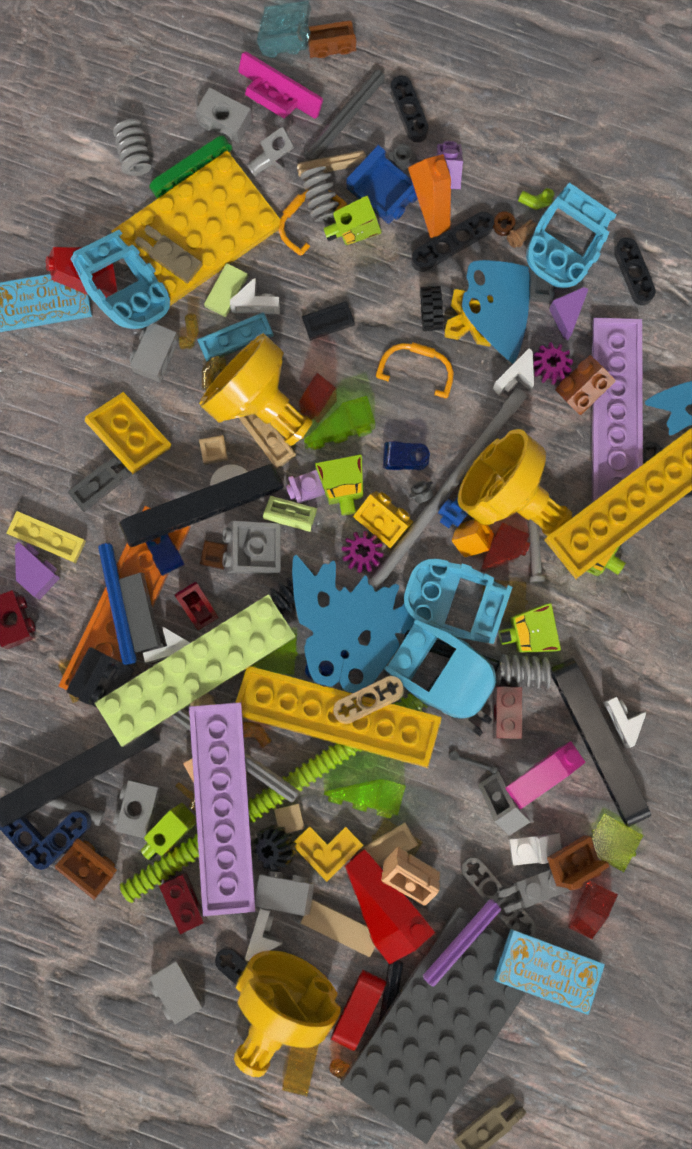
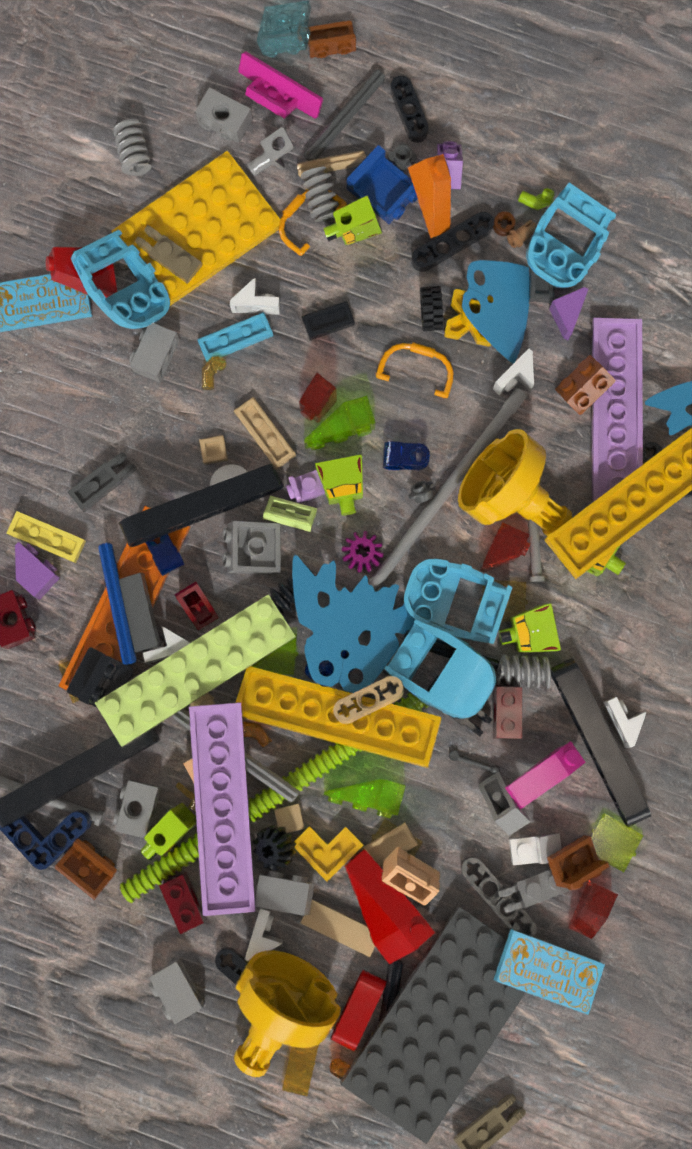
yellow plate [85,392,171,474] -> none
green beam [149,136,232,199] -> none
clear yellow arm [179,313,199,350] -> none
yellow piece [199,333,313,446] -> none
reddish brown tile [199,540,227,570] -> none
yellowish green tile [204,263,248,317] -> none
yellow bracket [353,491,413,548] -> none
medium lavender axle [423,899,501,986] -> none
blue gear [438,497,468,528] -> none
light orange panel [452,519,494,557] -> none
magenta gear [533,342,573,385] -> none
black beam [614,237,656,306] -> none

